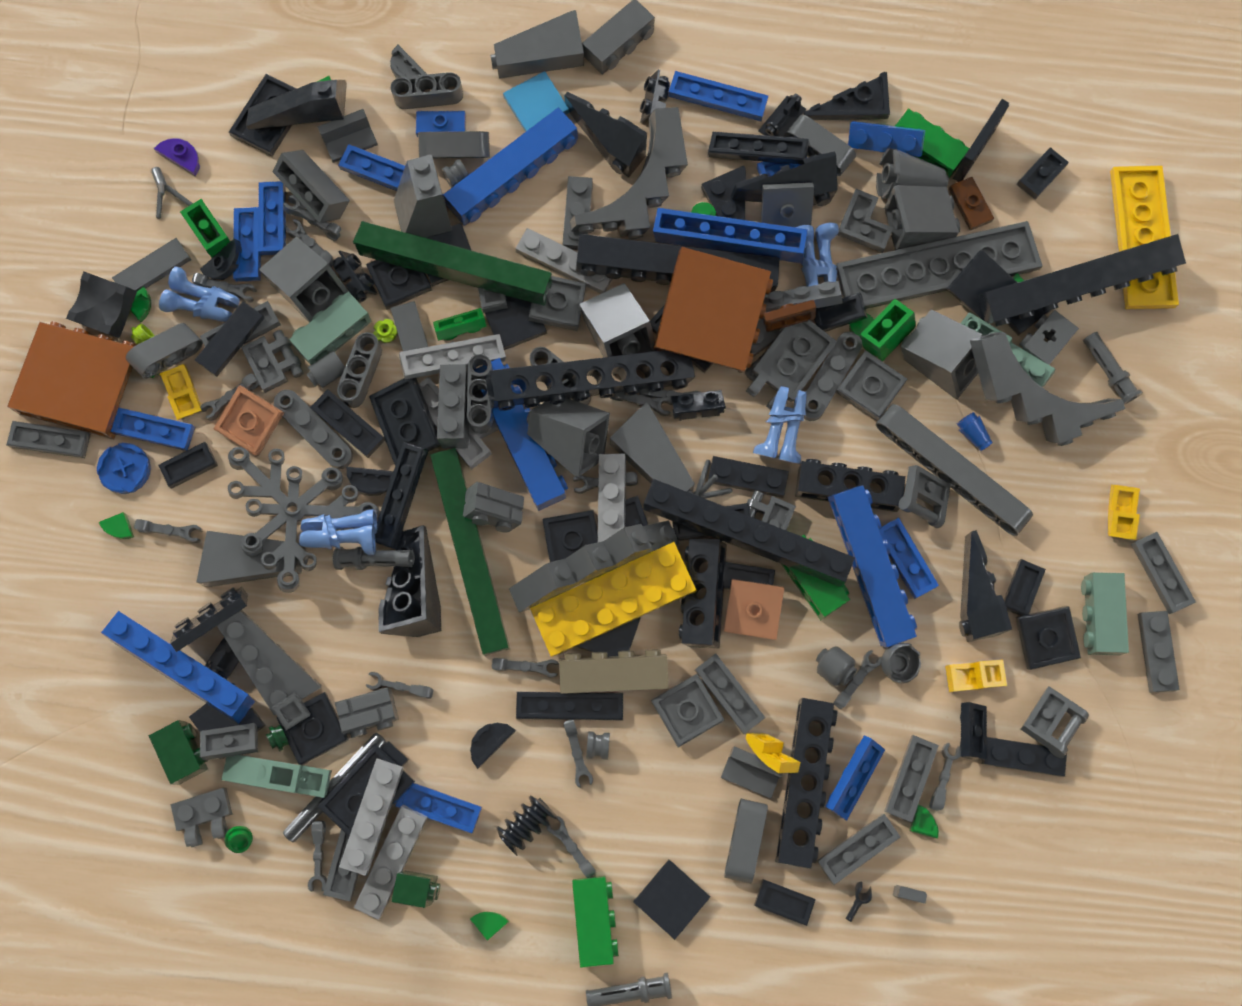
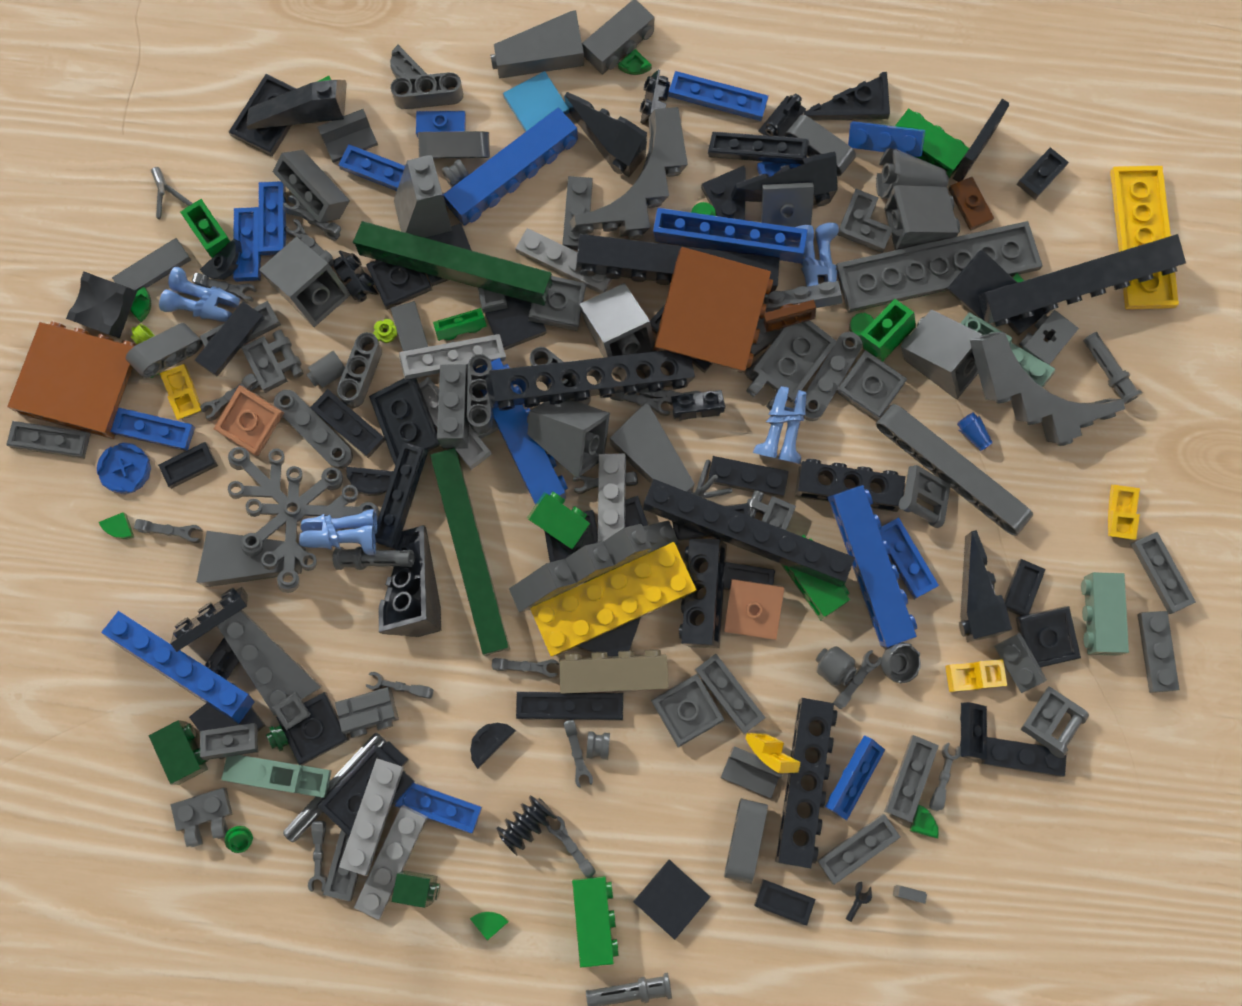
dark purple plate [154,138,200,176] -> none
sand green brick [289,291,372,365] -> none
dark grey brick [463,482,524,533] -> none
black tile [814,292,867,332] -> none
none -> green brick [527,491,590,549]
none -> green tile [618,49,652,75]
none -> dark grey plate [994,633,1047,693]

